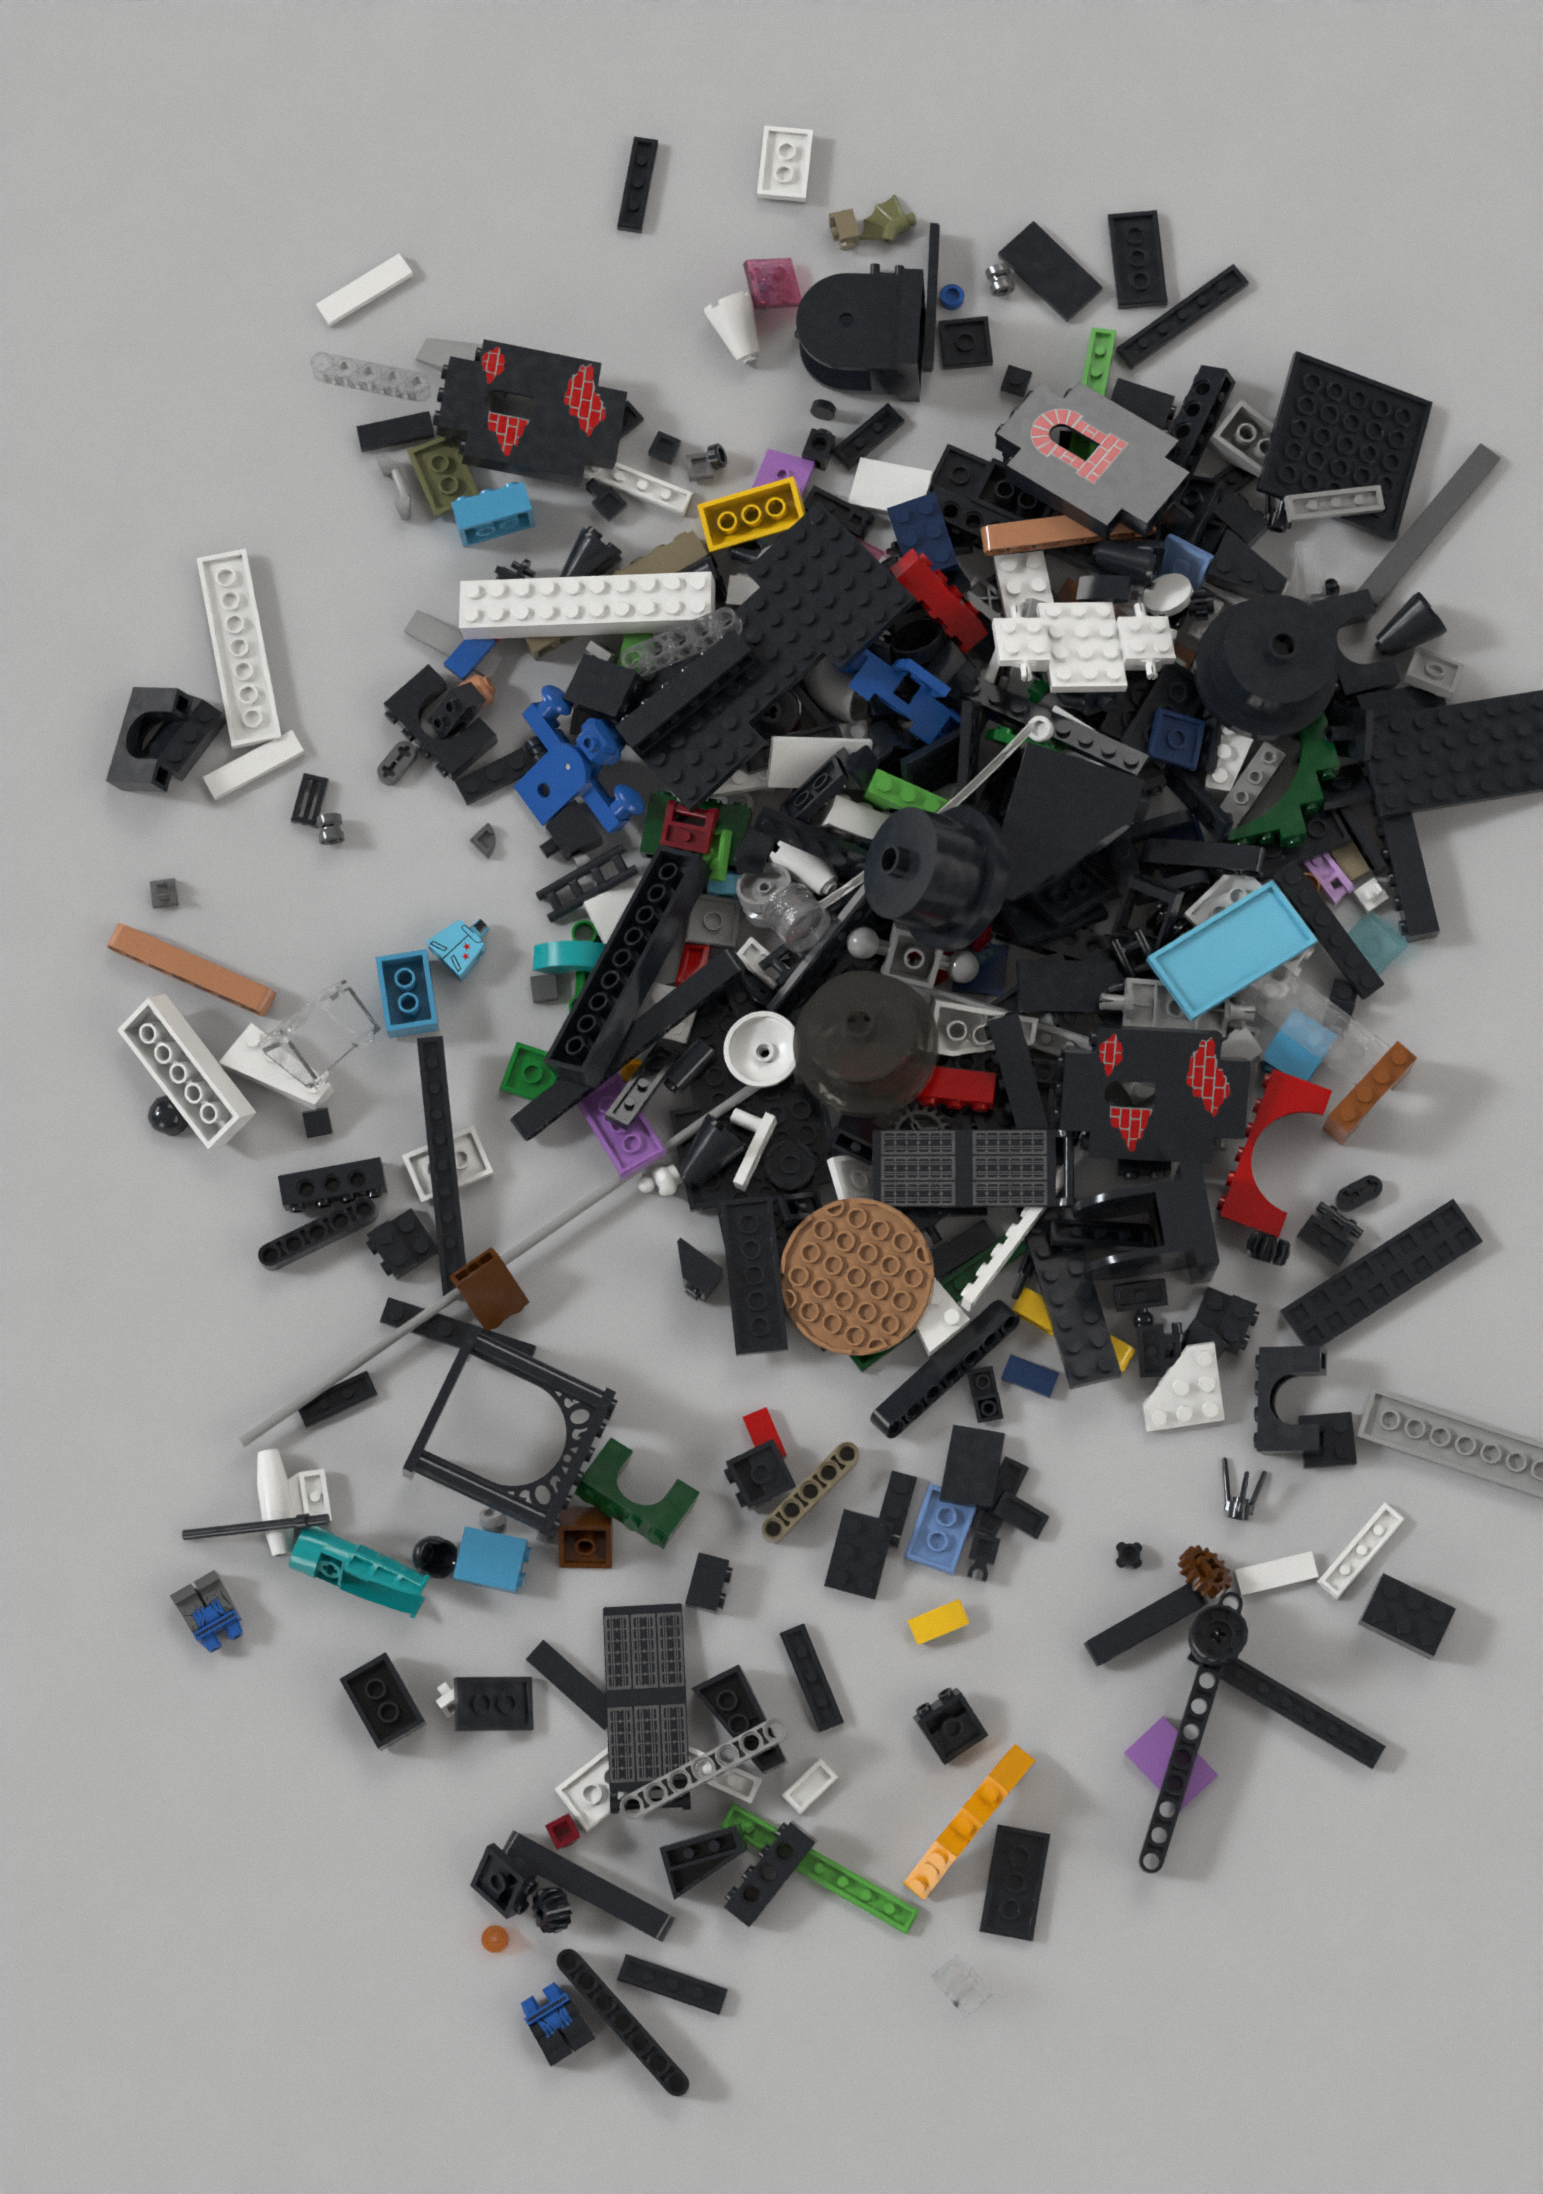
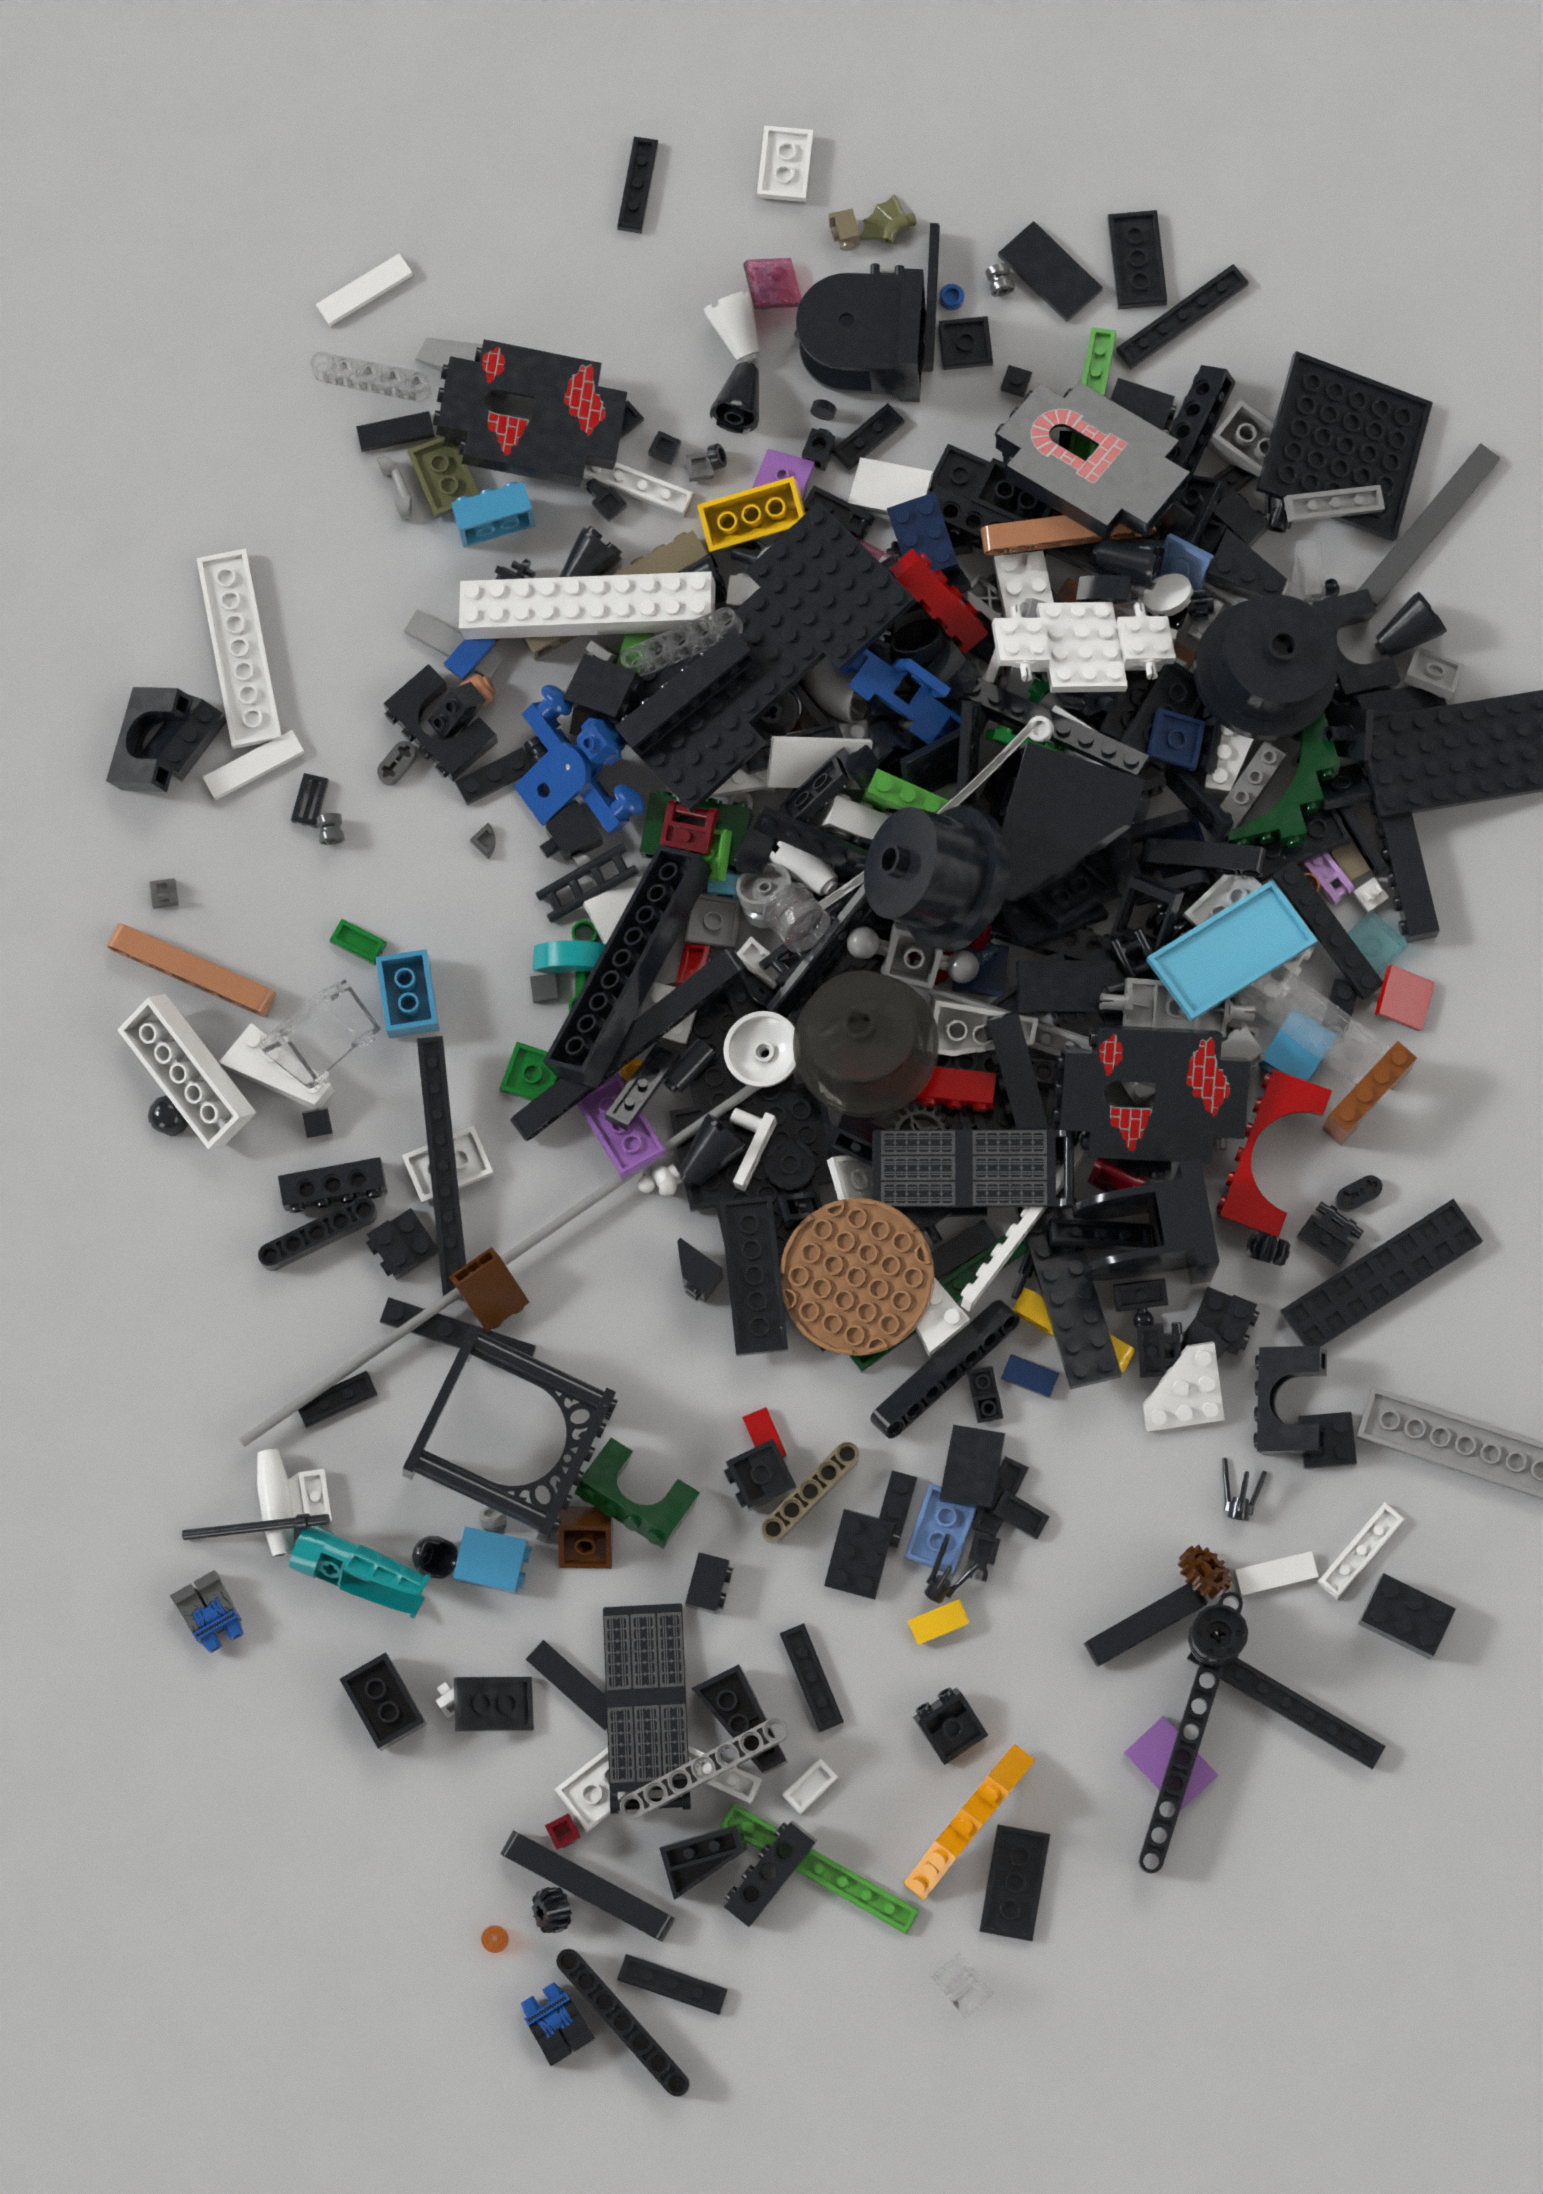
medium azure torso [426,918,490,982] -> none
black plate [470,1843,538,1919] -> none
black plate [1116,1542,1142,1569] -> none
none -> green tile [329,919,387,966]
none -> black cone [710,362,759,433]
none -> black plant [924,1534,981,1603]
none -> dark red plate [1087,1158,1146,1192]
none -> tile [1375,965,1435,1031]

